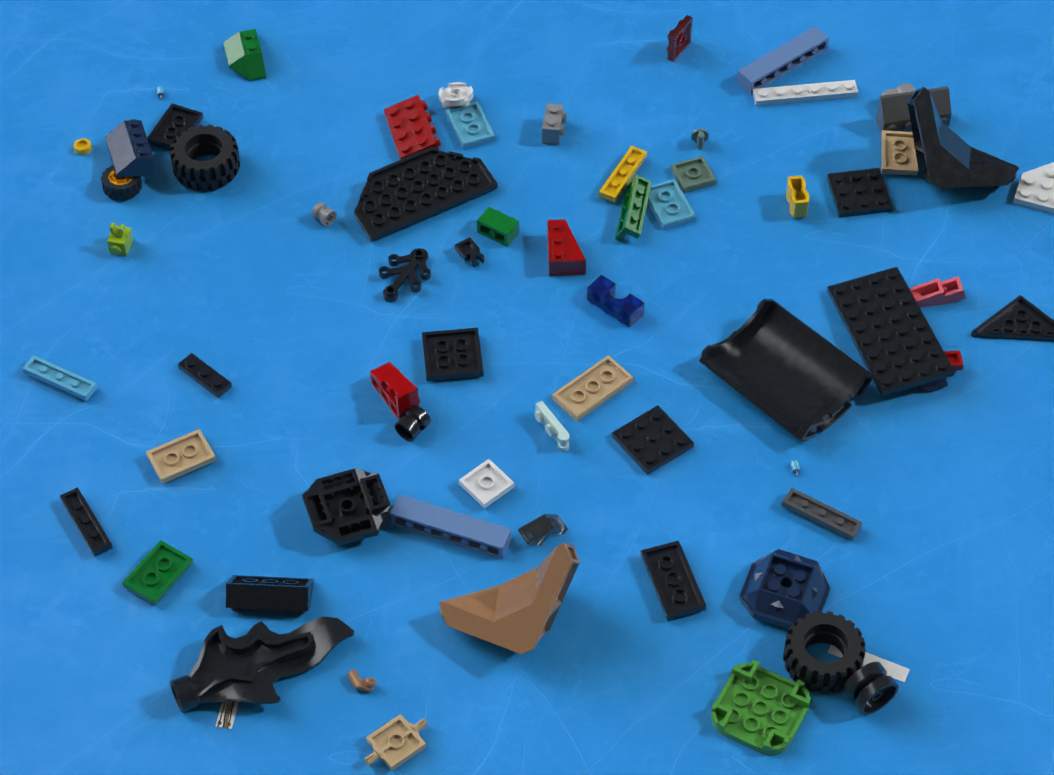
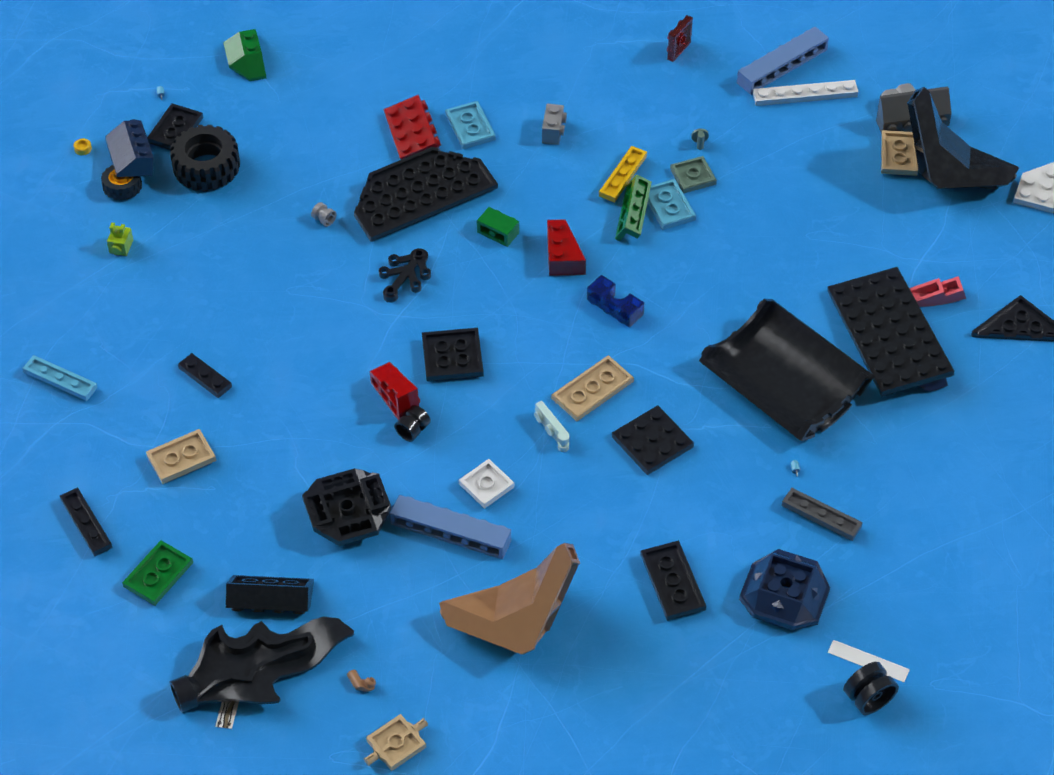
white plate [438,82,474,108] -> none
black plate [454,237,484,267] -> none
clear smoke slope [518,514,568,545] -> none
bright green tile [711,660,811,755] -> none
black tyre [783,611,866,694] -> none
yellow brick [786,176,809,218] -> none
black plate [827,168,892,218] -> none
red tile [944,350,964,374] -> none

